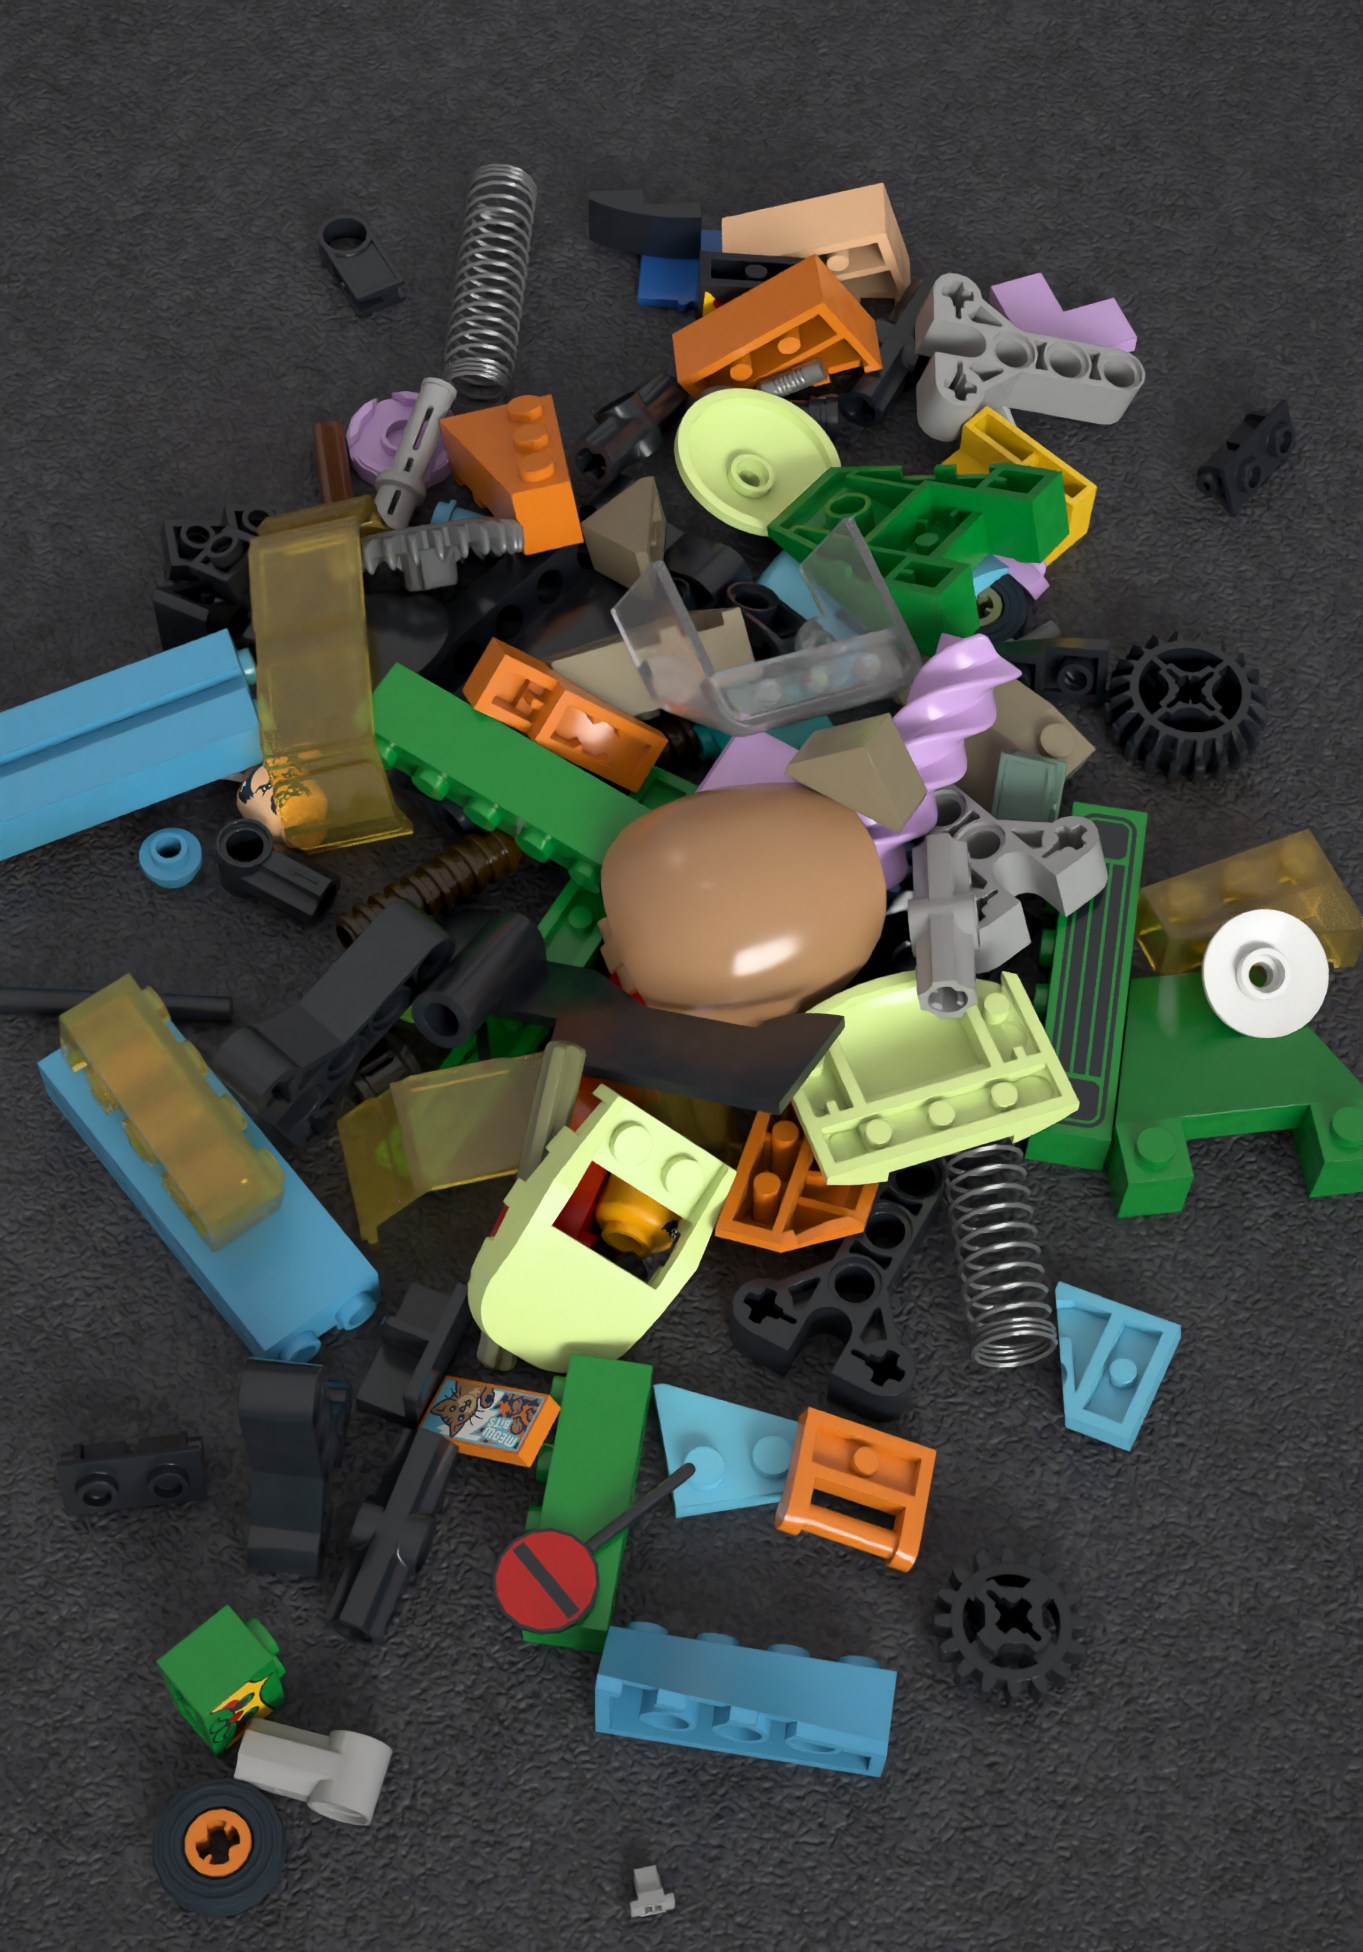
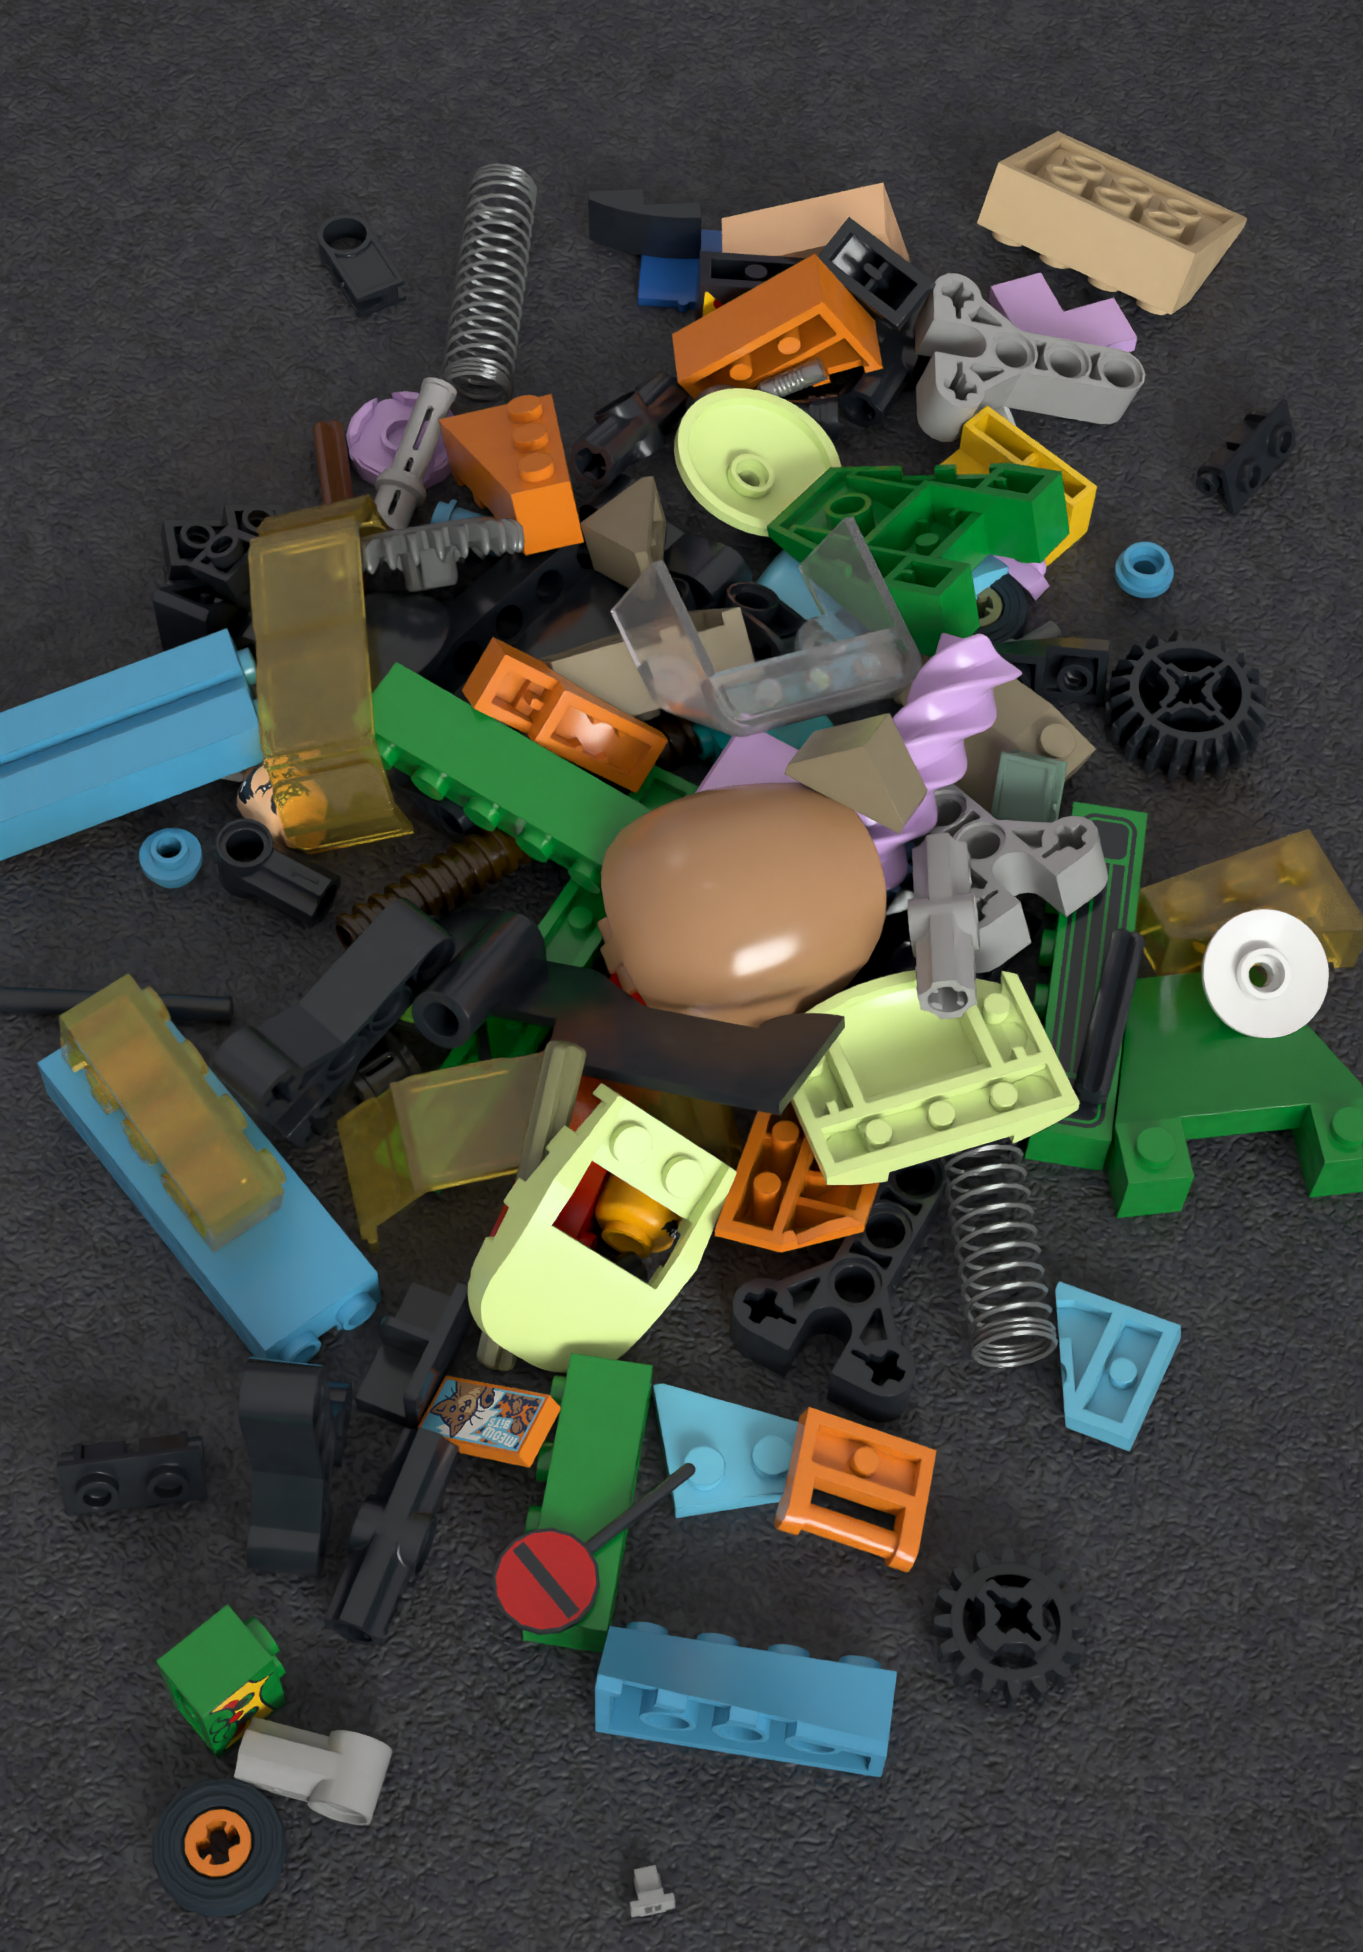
none -> black slope [818,217,936,330]
none -> tan slope [977,131,1247,315]
none -> black axle [1073,928,1146,1105]
none -> dark azure plate [1114,542,1174,598]

